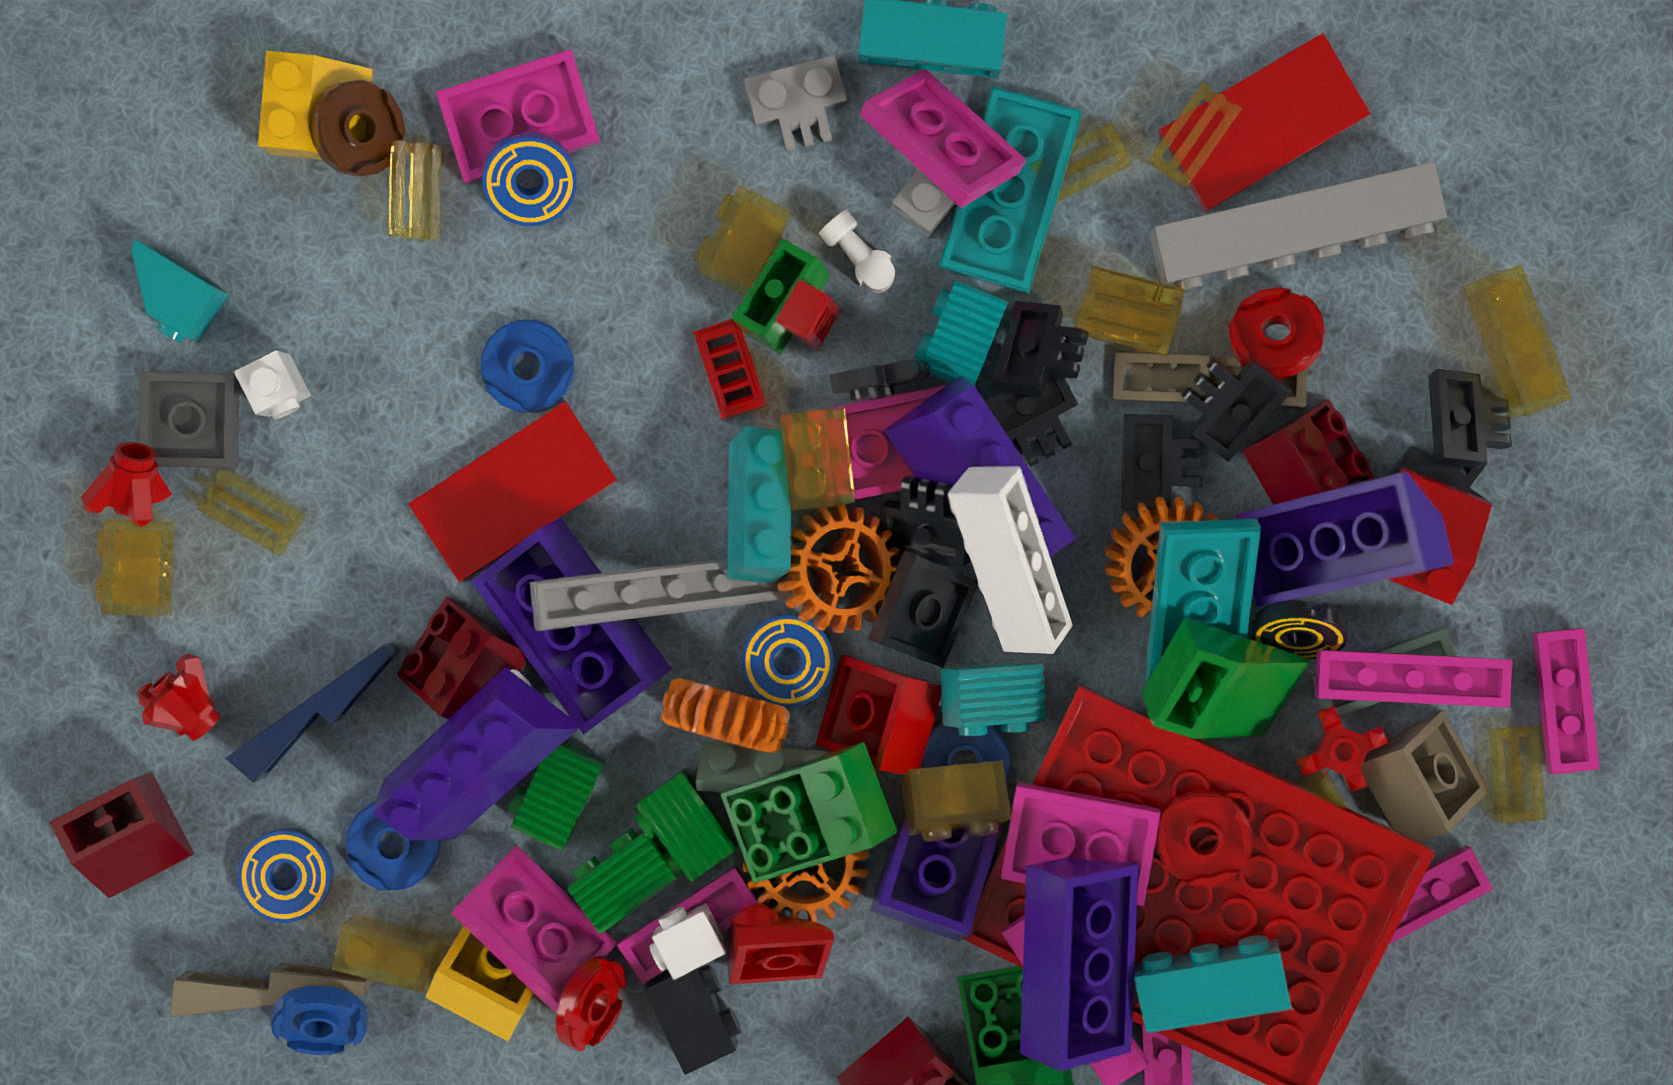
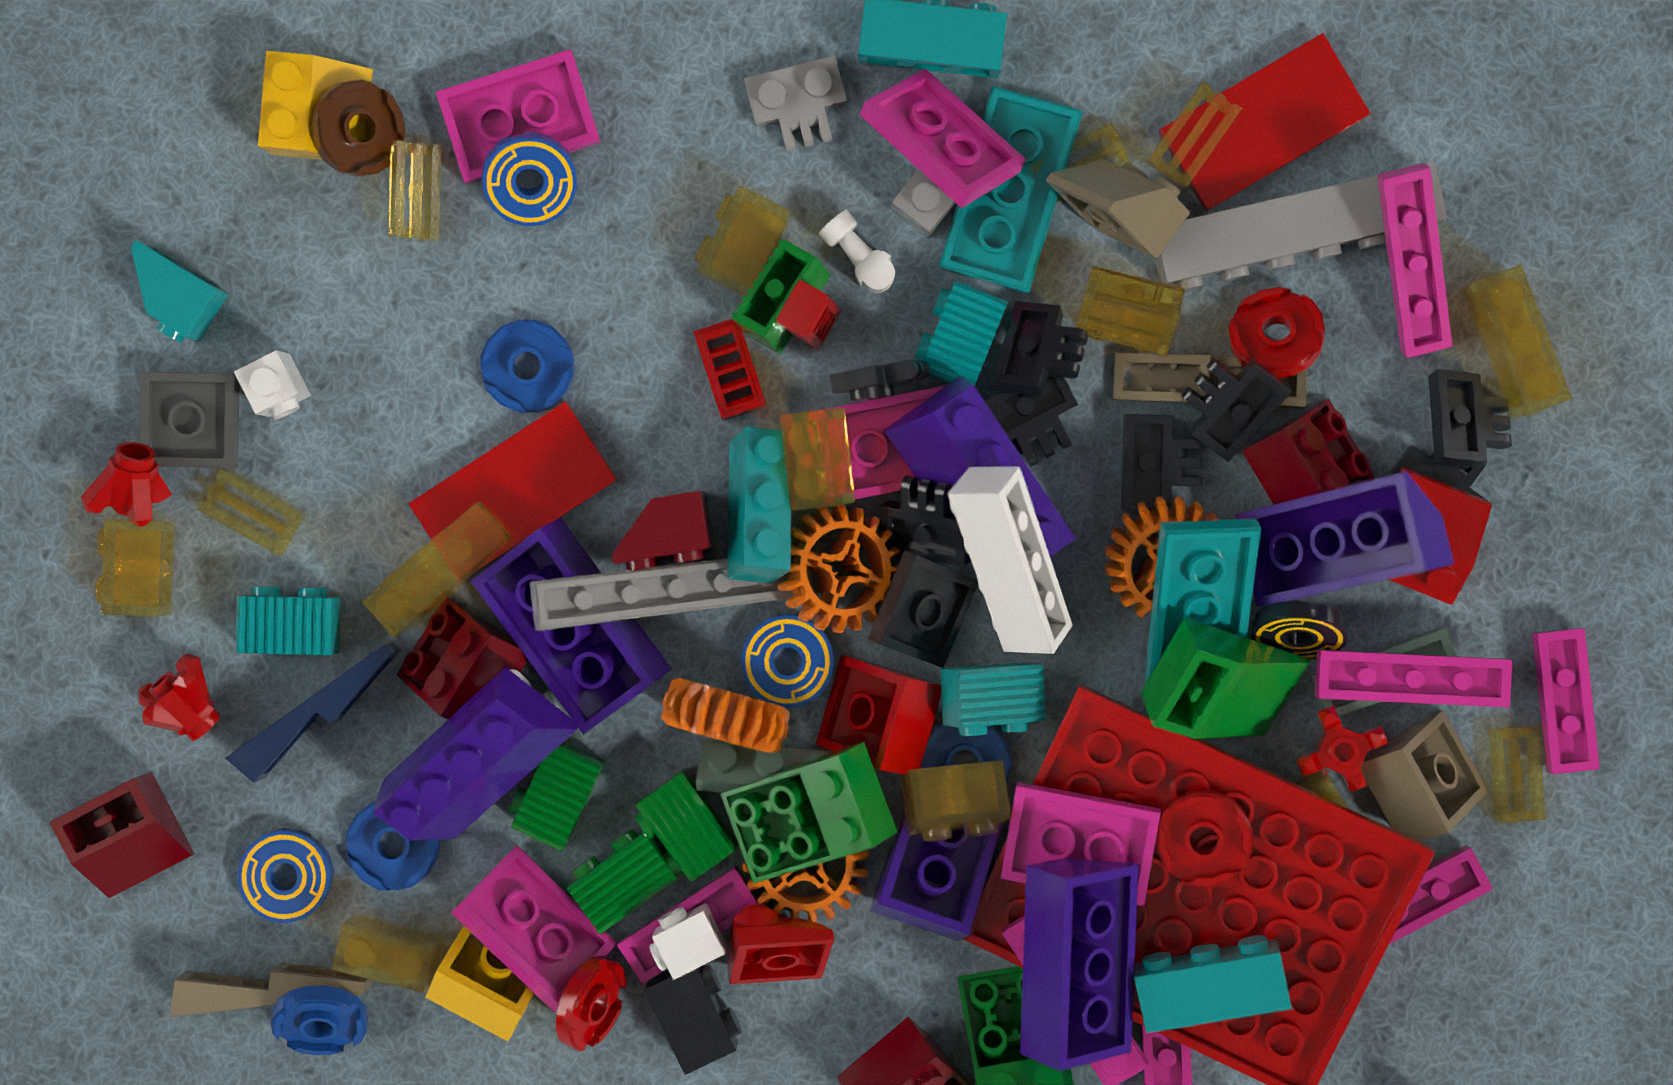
none -> teal brick [236,586,341,655]
none -> clear yellow slope [362,501,511,638]
none -> dark red slope [612,490,715,571]
none -> dark tan slope [1046,159,1190,260]
none -> dark pink plate [1377,163,1453,358]

